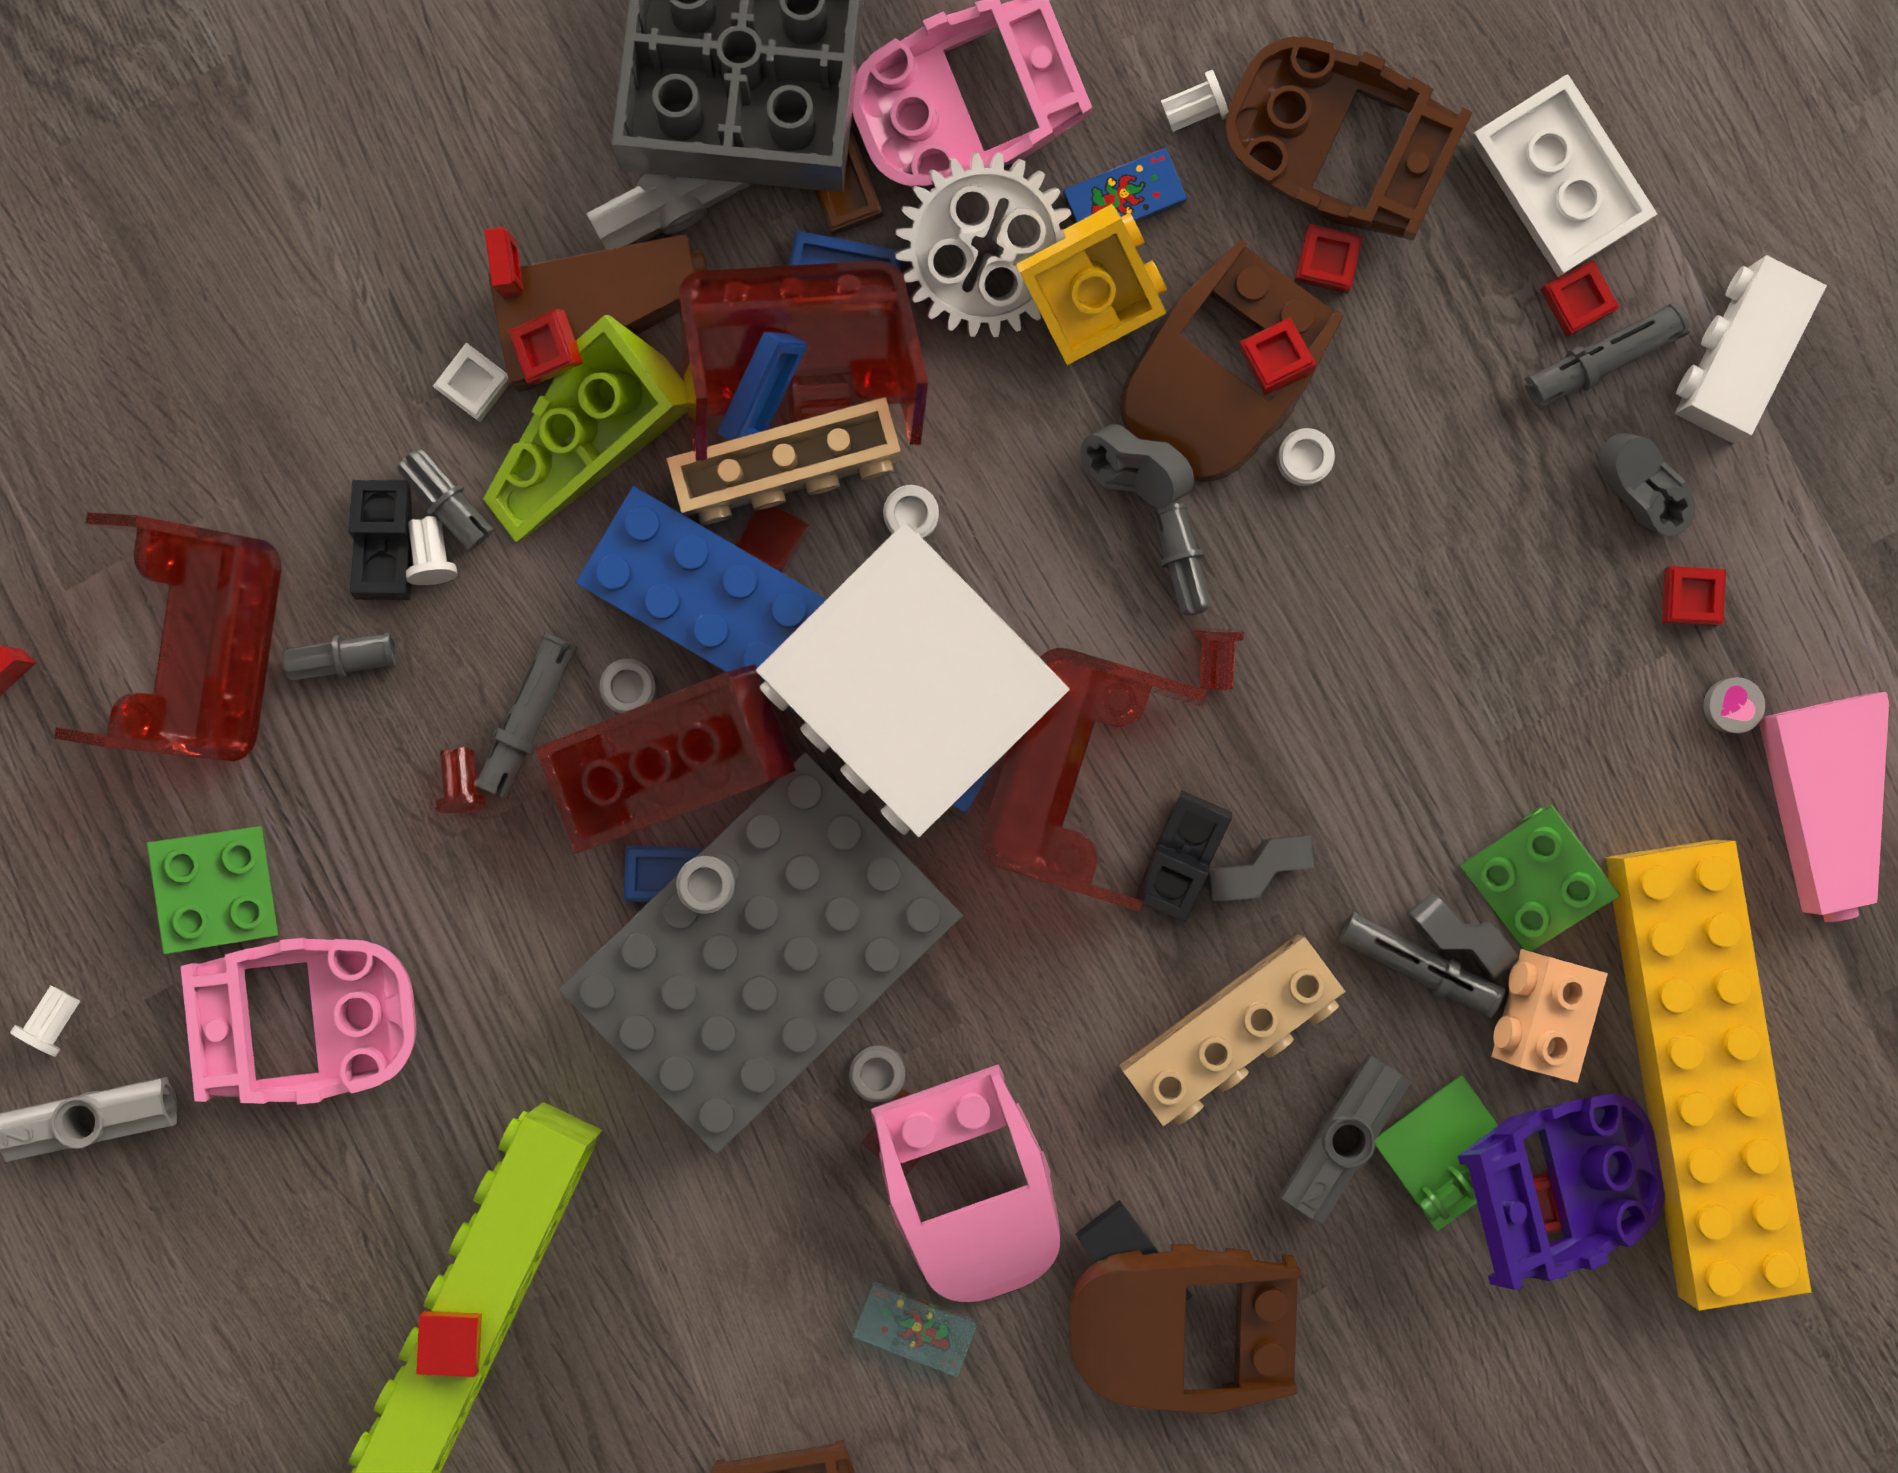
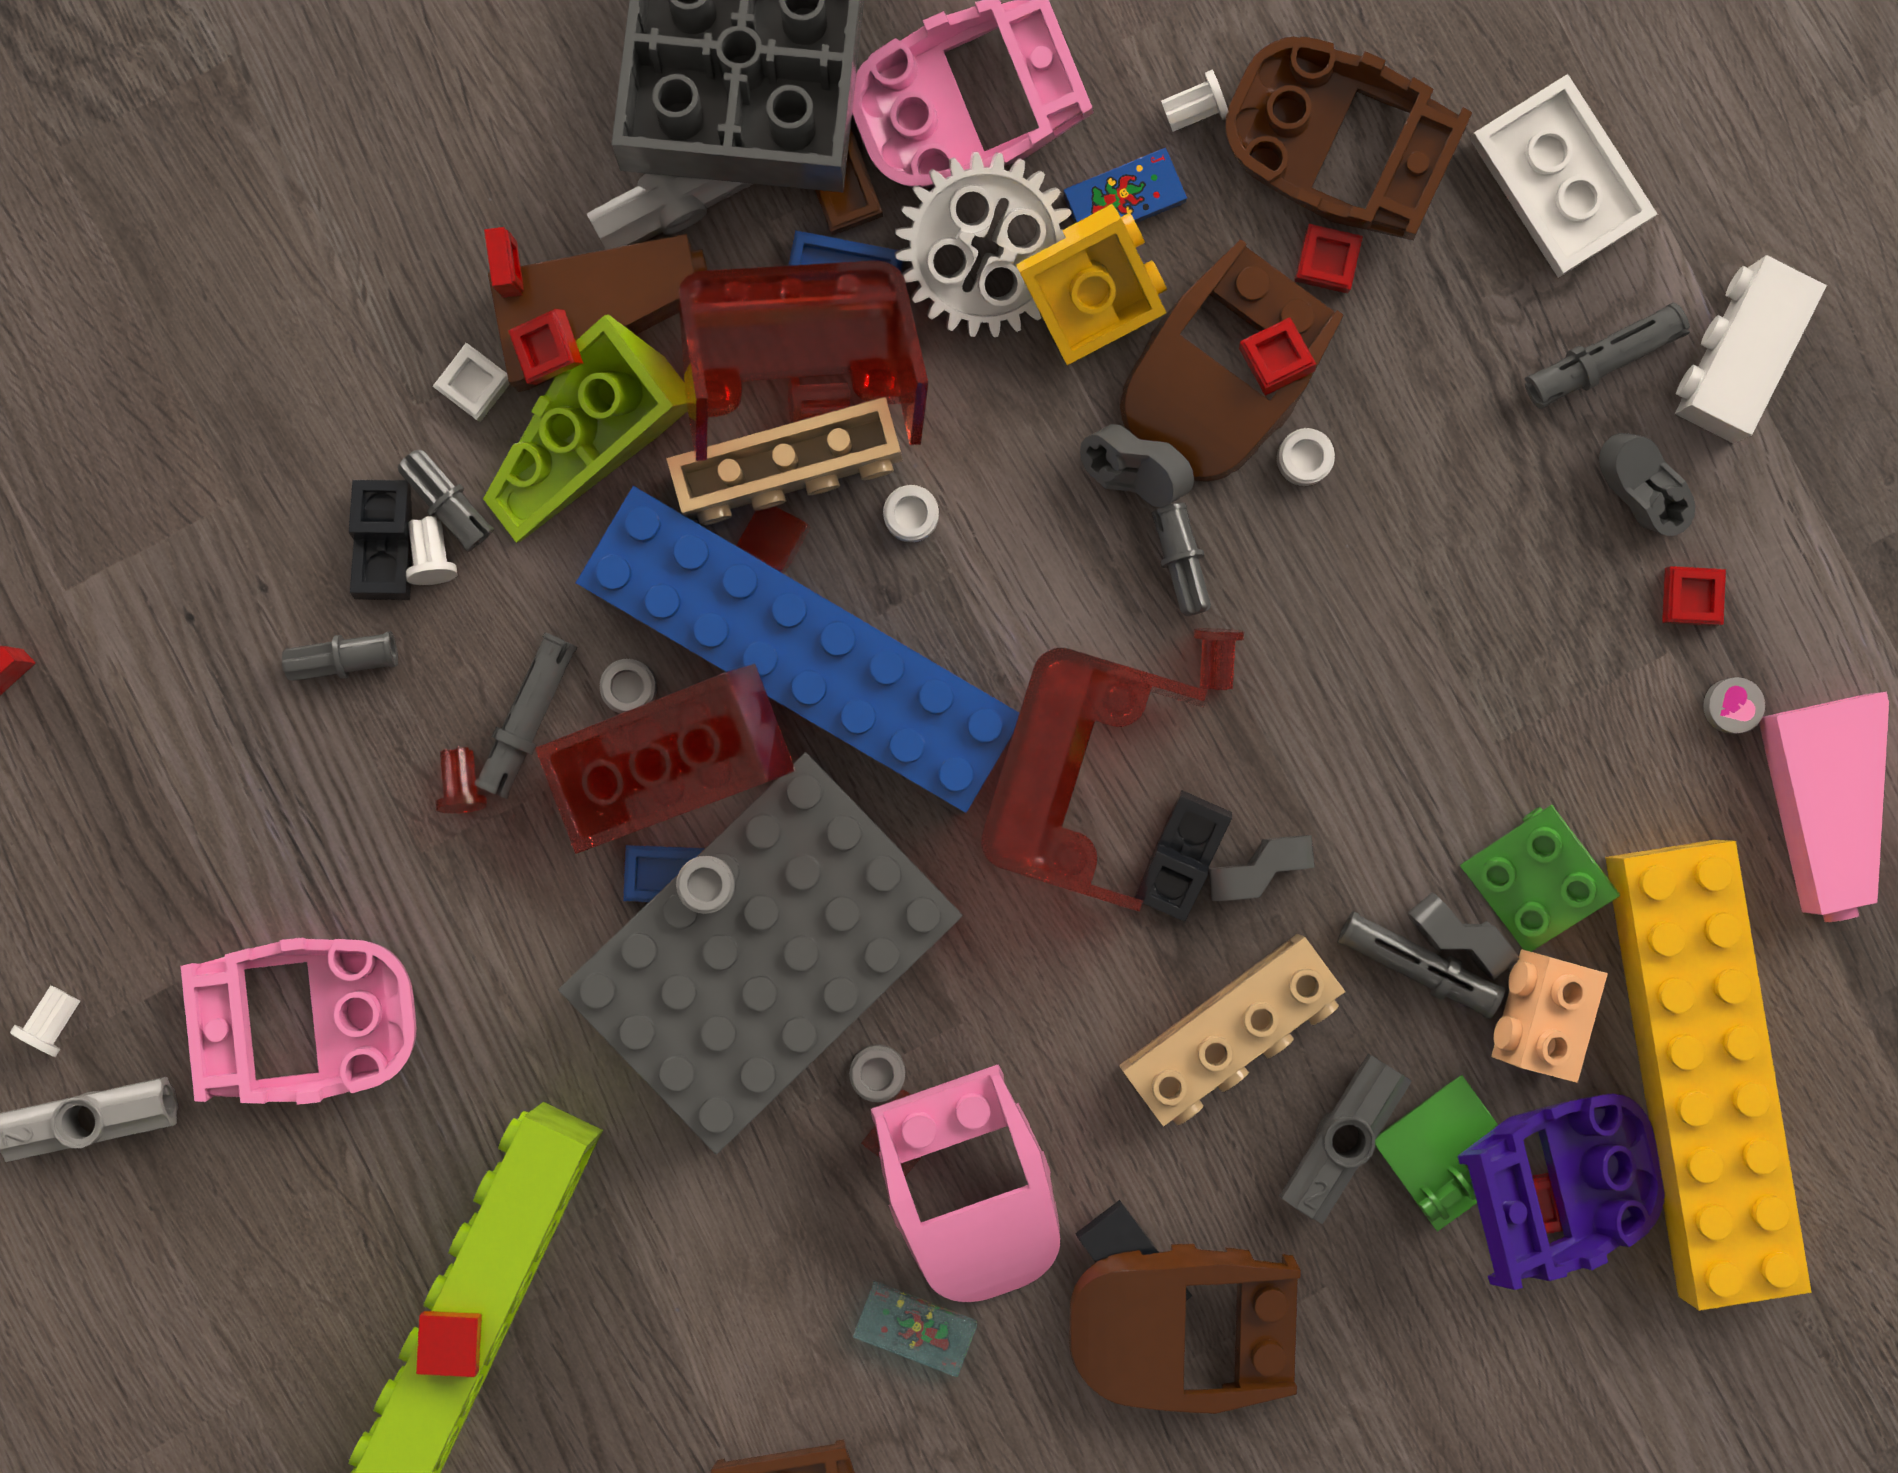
clear red windscreen [54,512,282,762] -> none
bright green hinge [146,826,278,954] -> none
blue tile [717,332,808,441] -> none
white panel [756,522,1070,837] -> none
red tile [1540,259,1620,338] -> none

